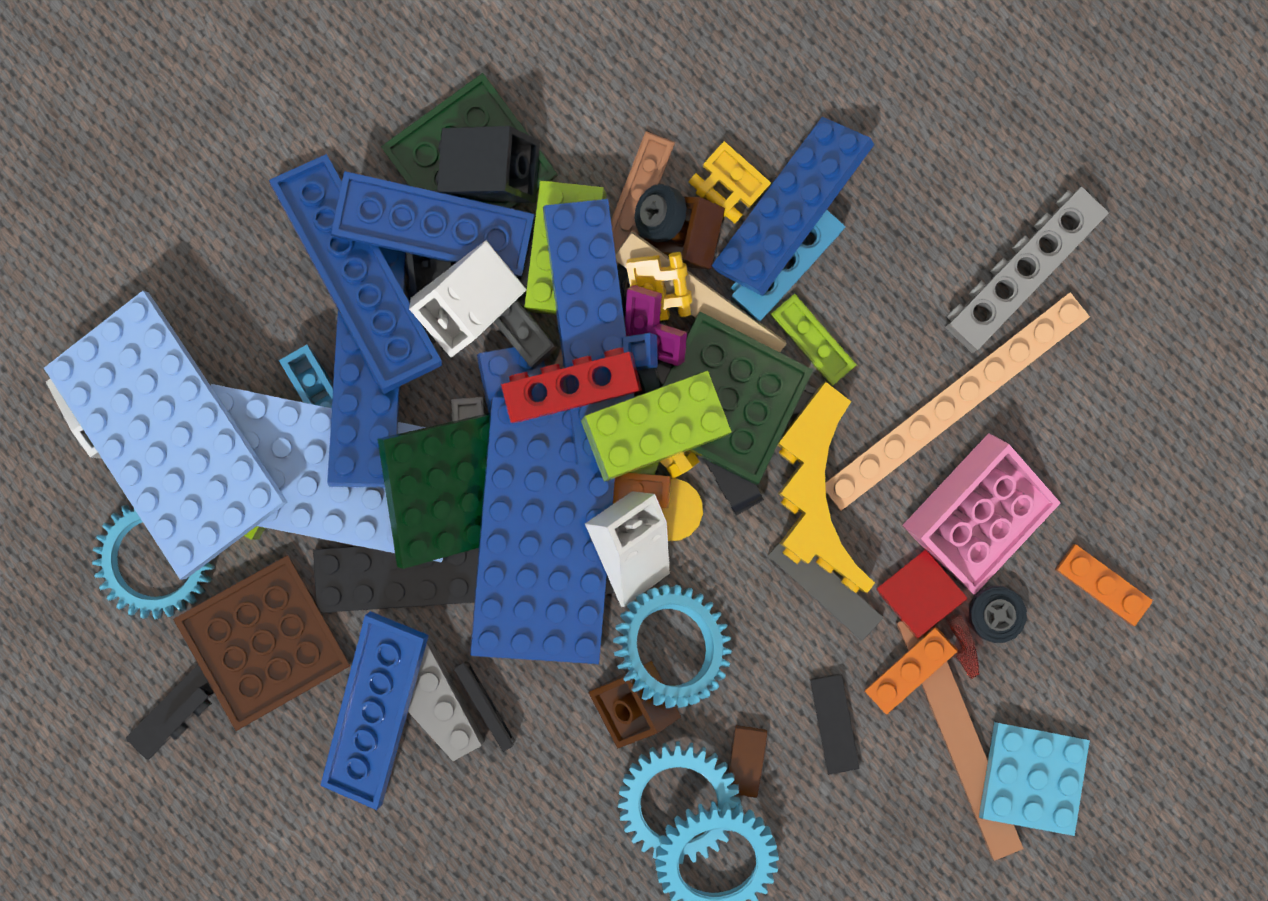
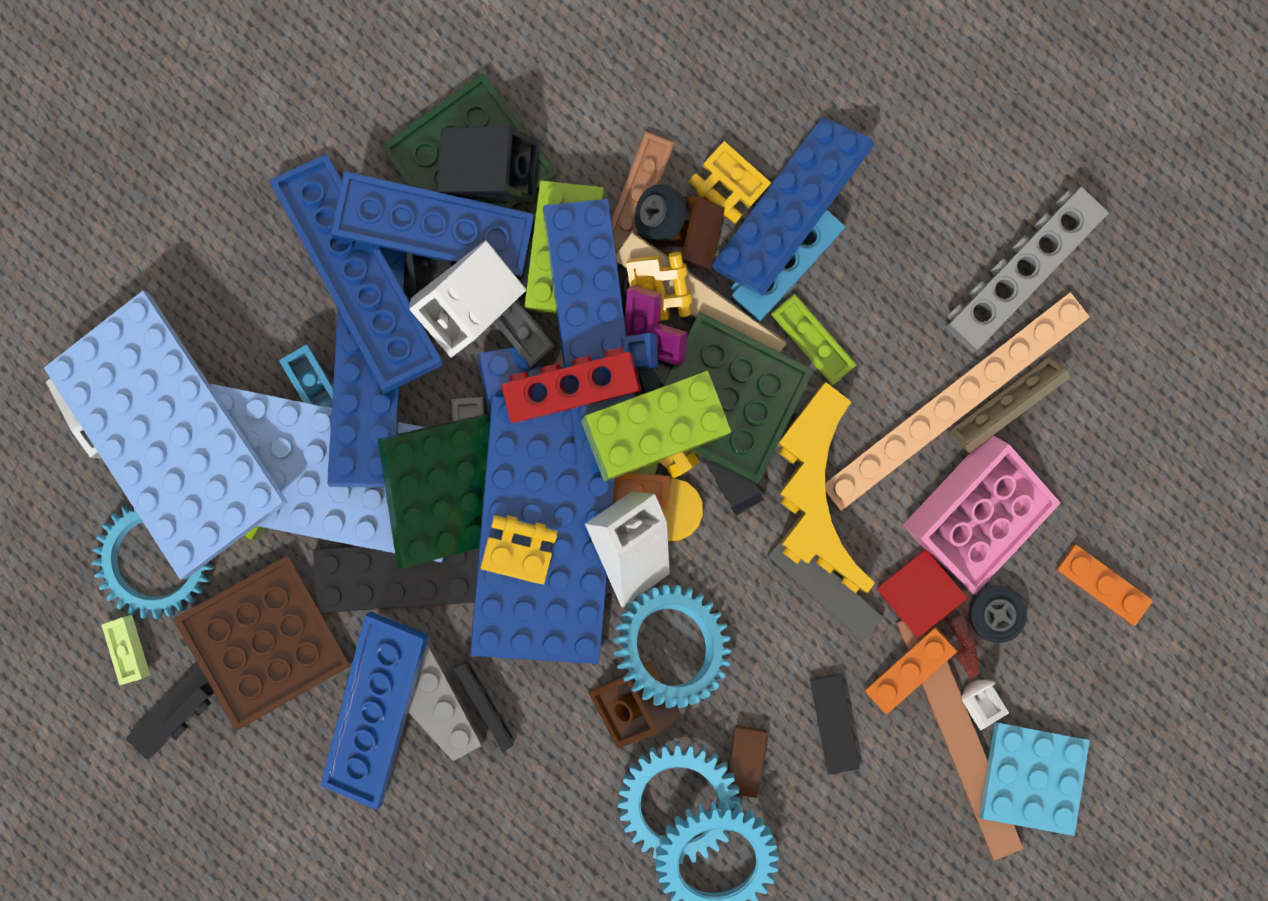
none -> yellowish green plate [101,615,151,685]
none -> yellow plate [480,515,558,585]
none -> dark tan tile [949,357,1071,453]
none -> white plate [962,679,1009,730]

